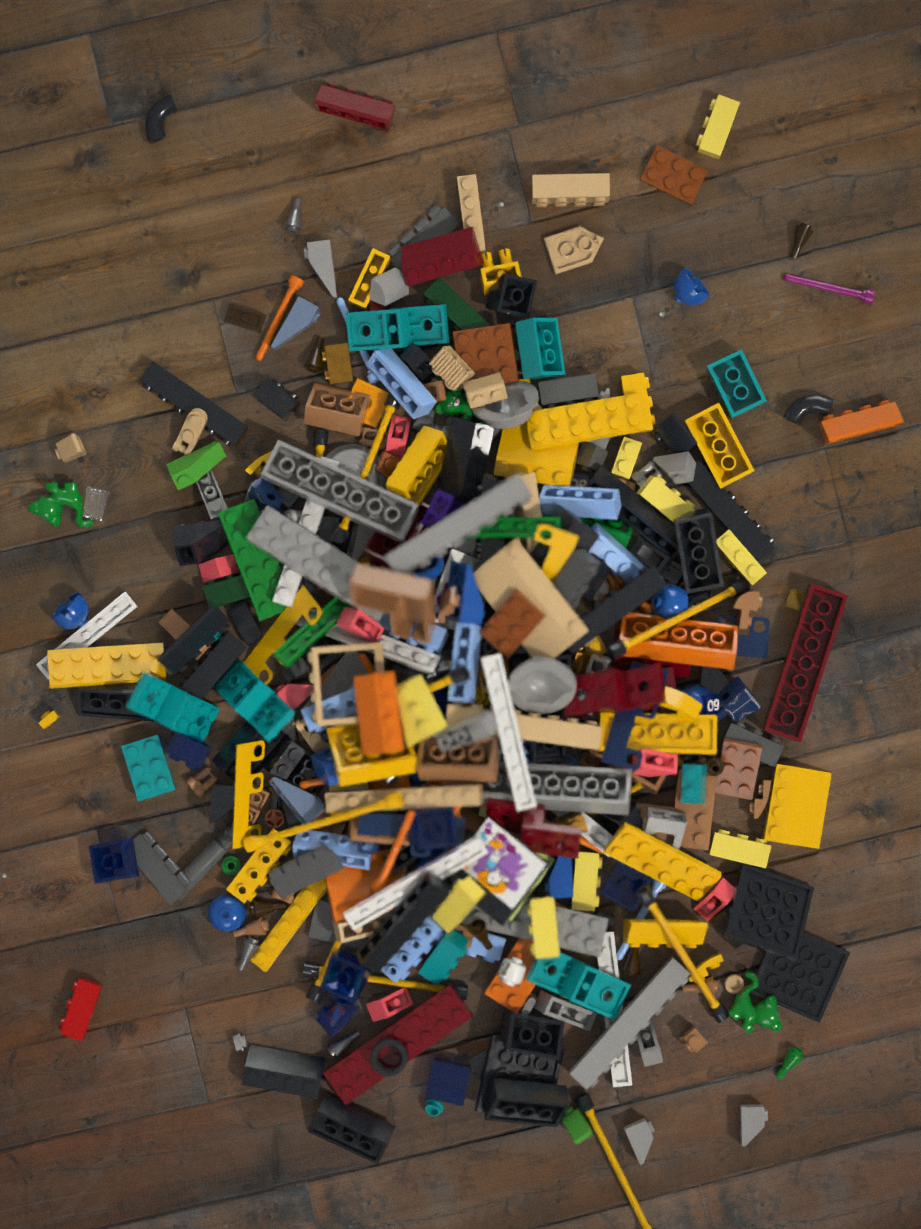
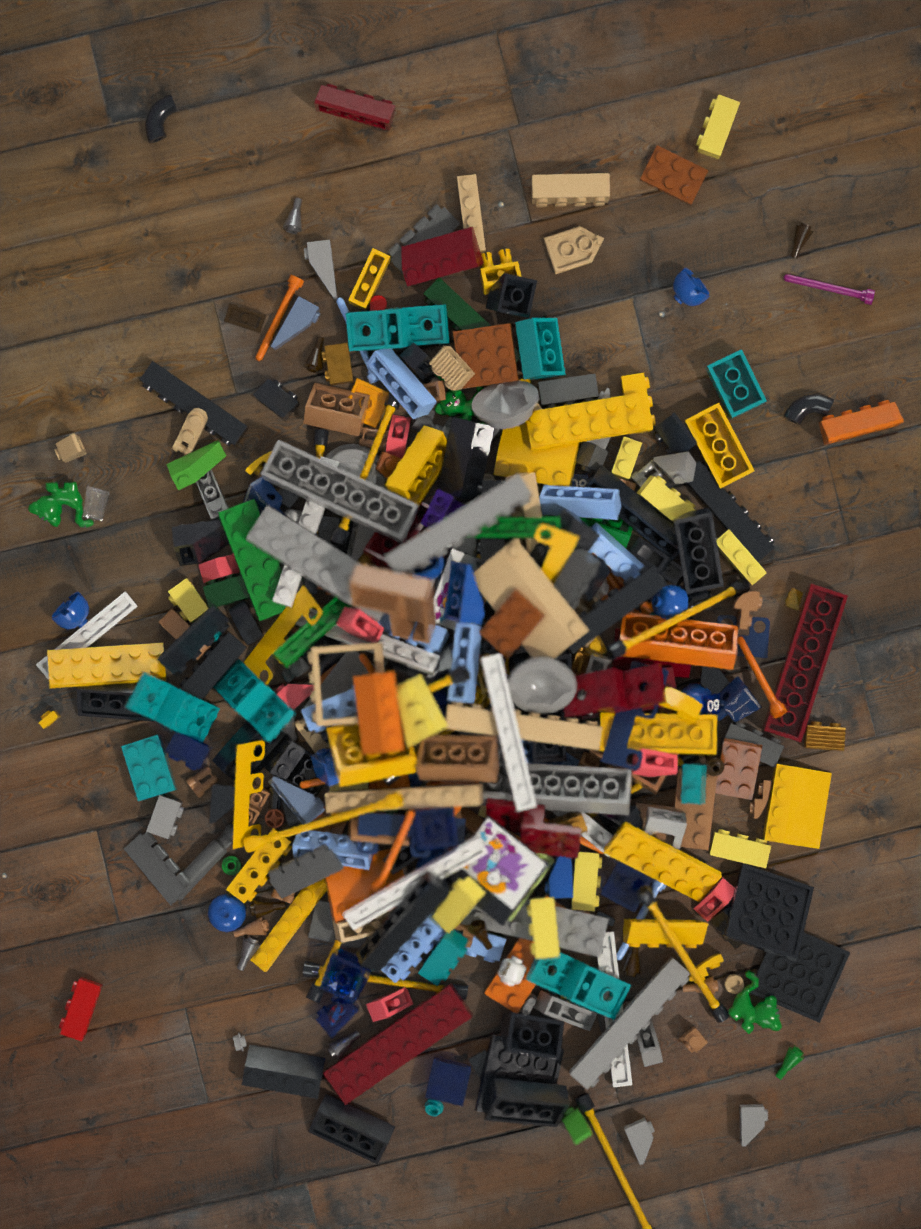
clear blue brick [89,838,139,884] -> none
light grey brick [370,268,409,306] -> none
black tyre [371,1038,408,1077] -> none
light grey slope [434,710,499,752] -> none
medium nougat slope [437,587,459,623] -> none
tan brick [463,372,508,409] -> none
none -> light grey brick [146,795,184,839]
none -> light yellow brick [168,578,209,623]
none -> orange piece [737,636,787,718]
none -> pearl gold brick [804,721,846,751]

